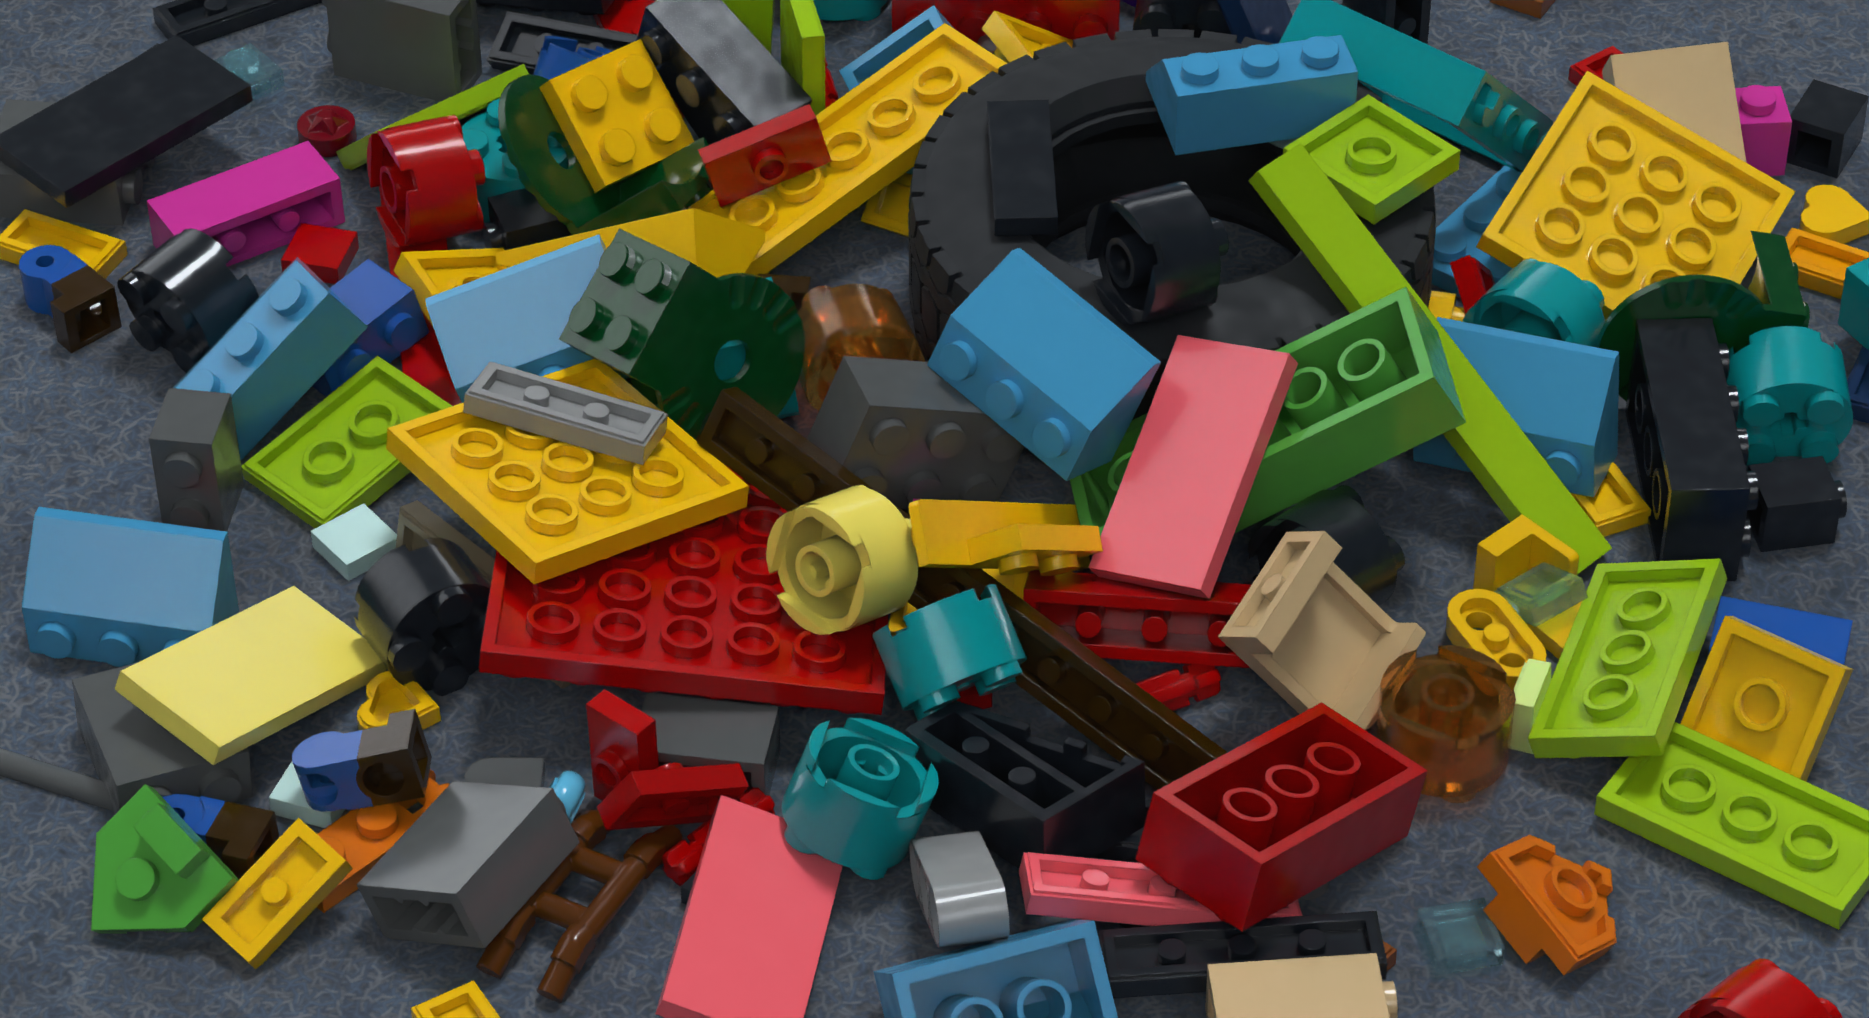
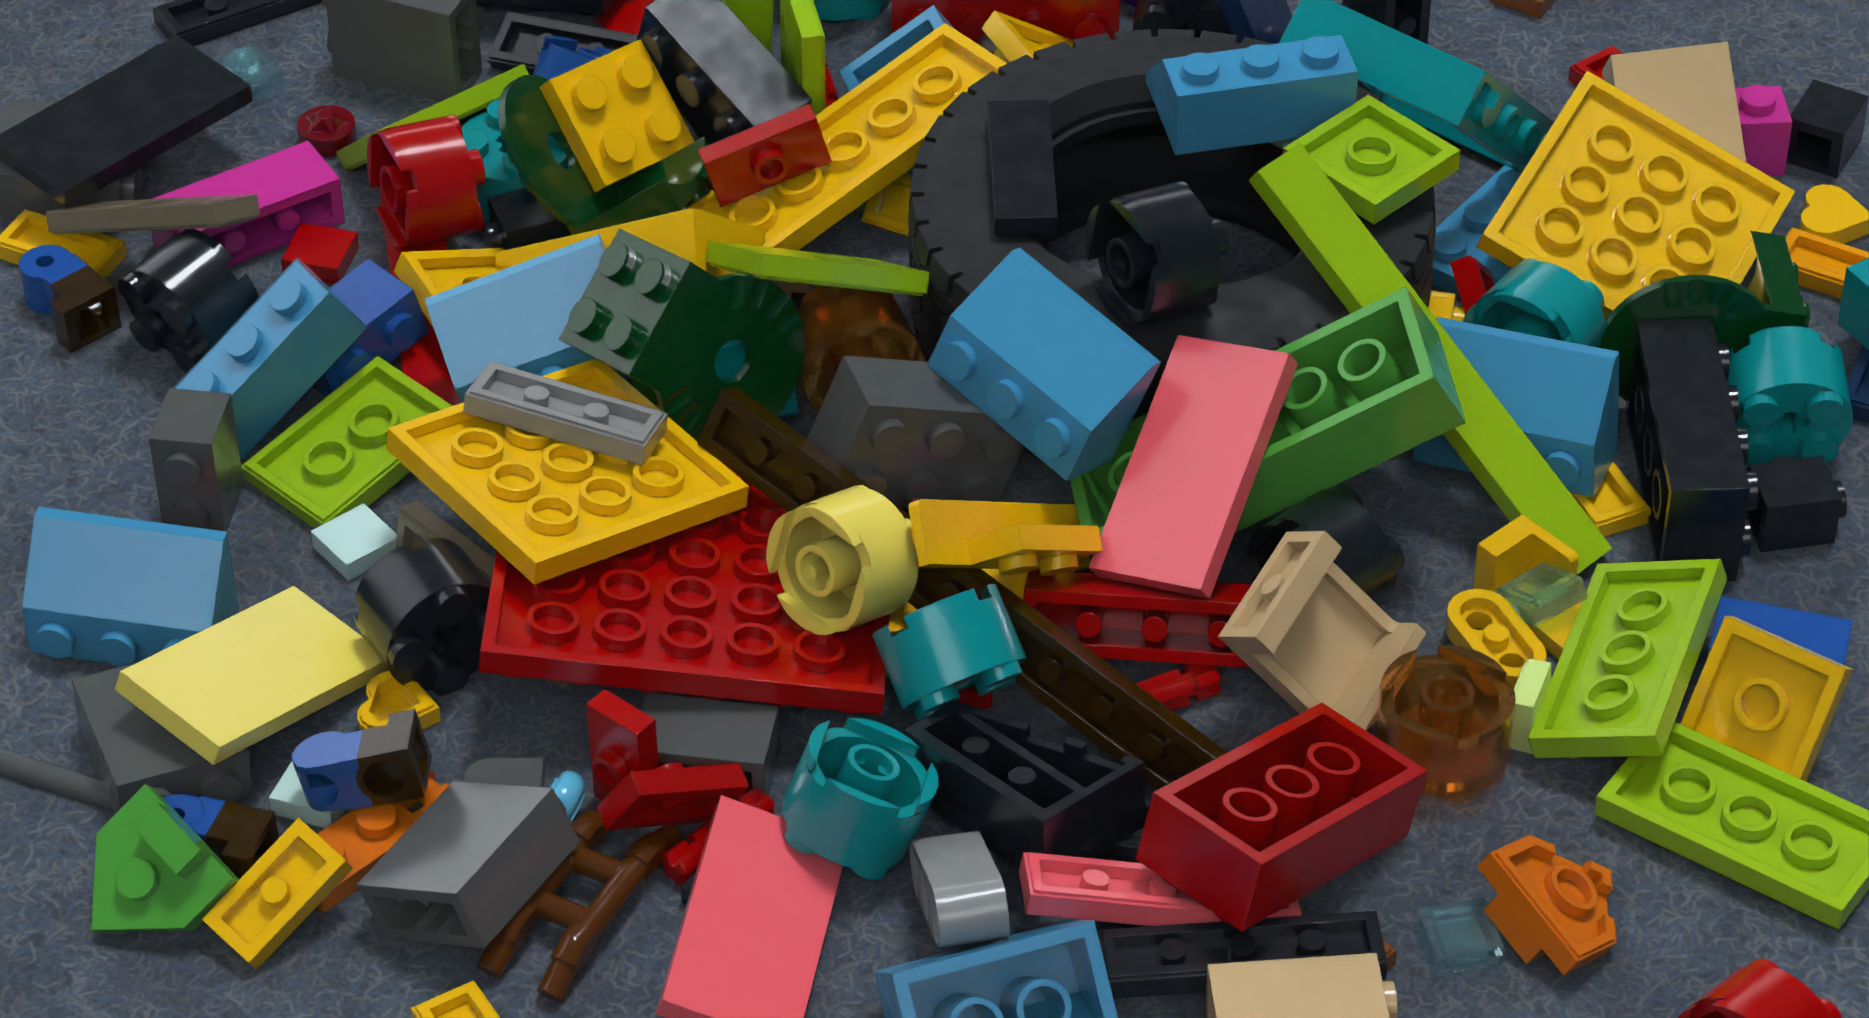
none -> dark tan tile [46,194,260,234]
none -> lime tile [706,240,930,296]

